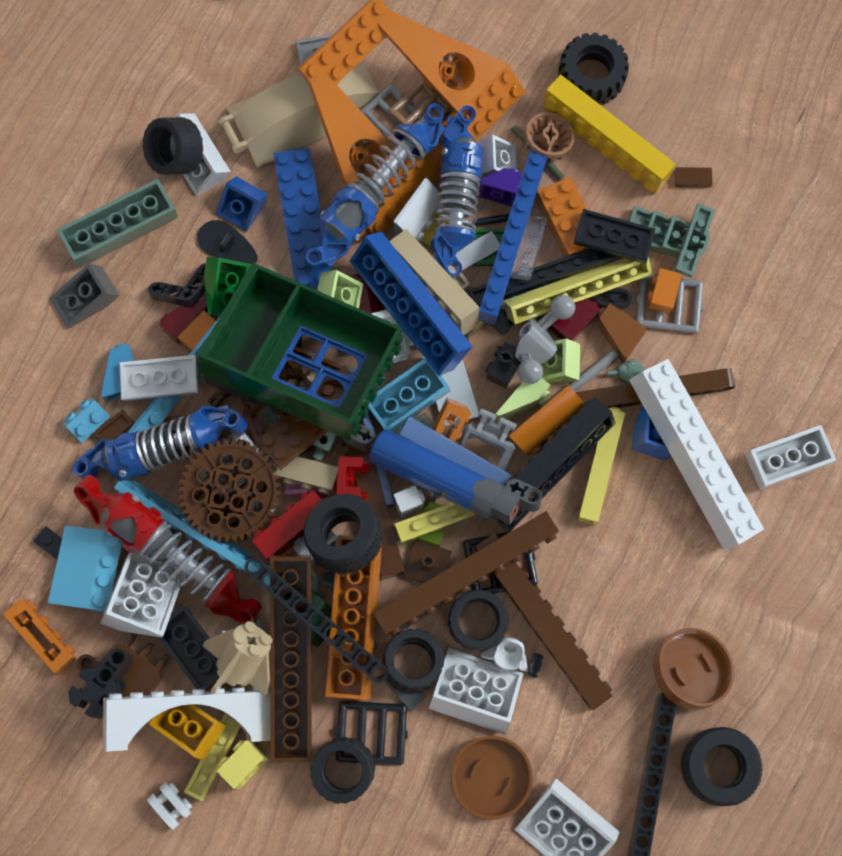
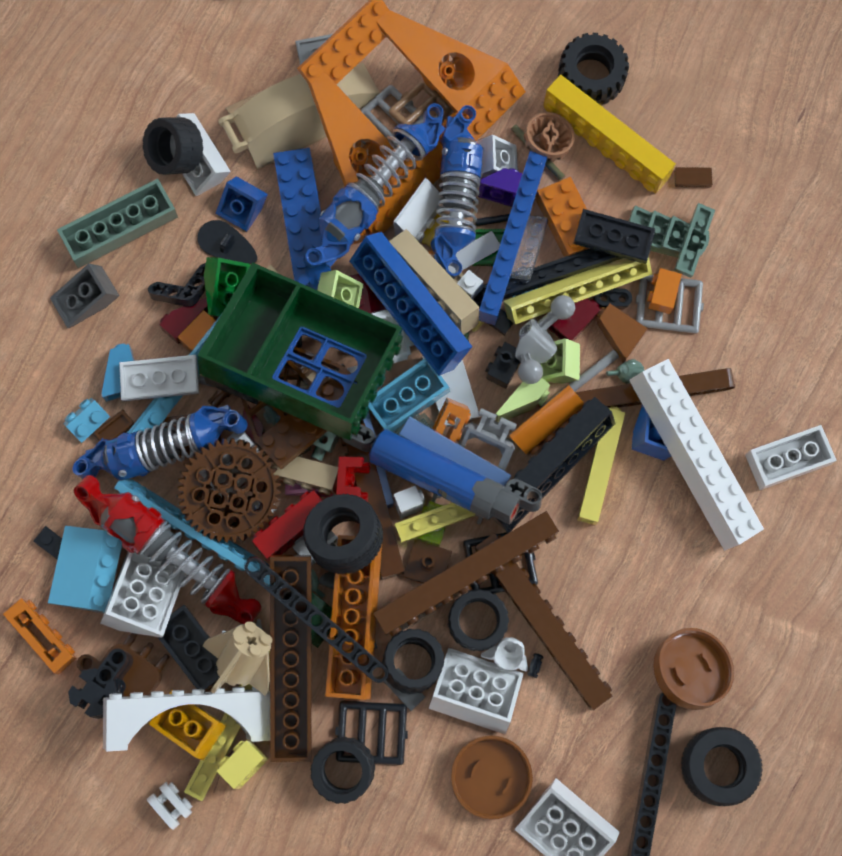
none -> white brick [457,270,483,300]

